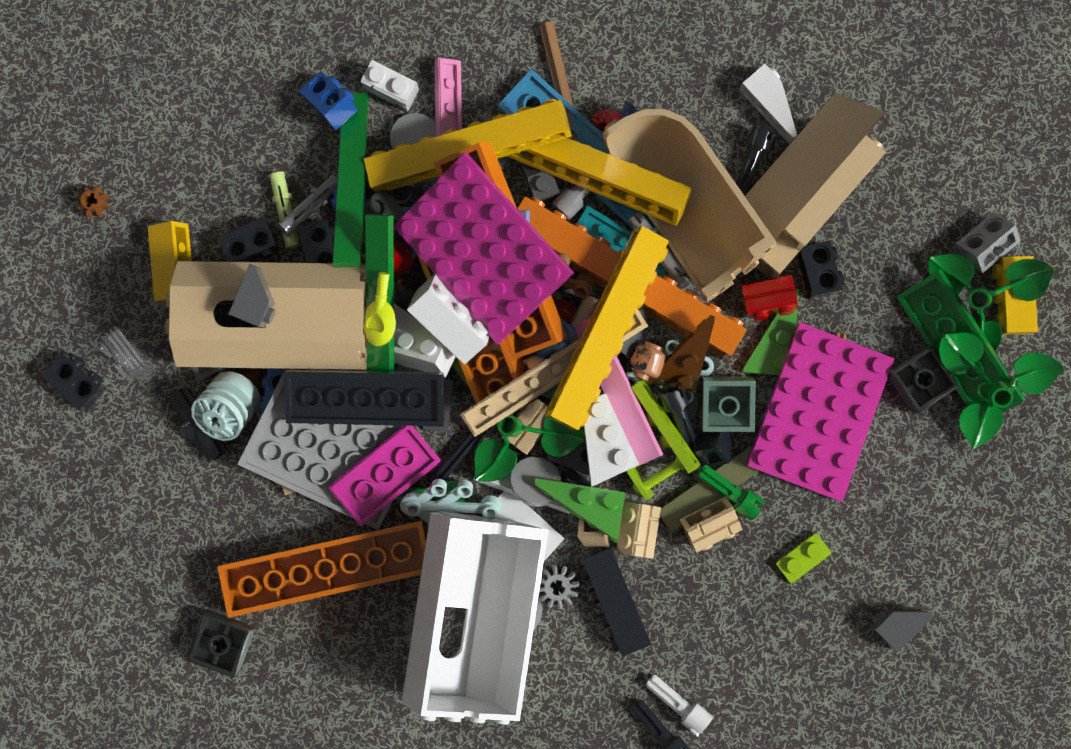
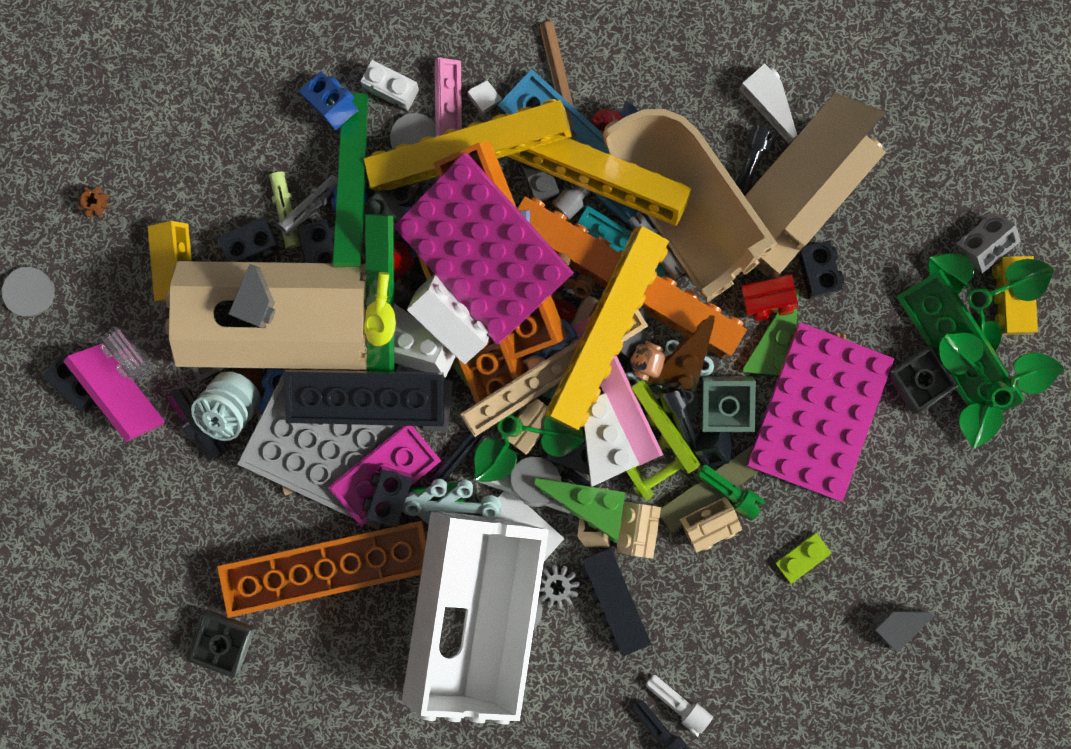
none -> light grey tile [2,267,55,317]
none -> dark pink tile [63,343,165,442]
none -> black brick [362,465,413,528]
none -> white slope [467,80,502,115]

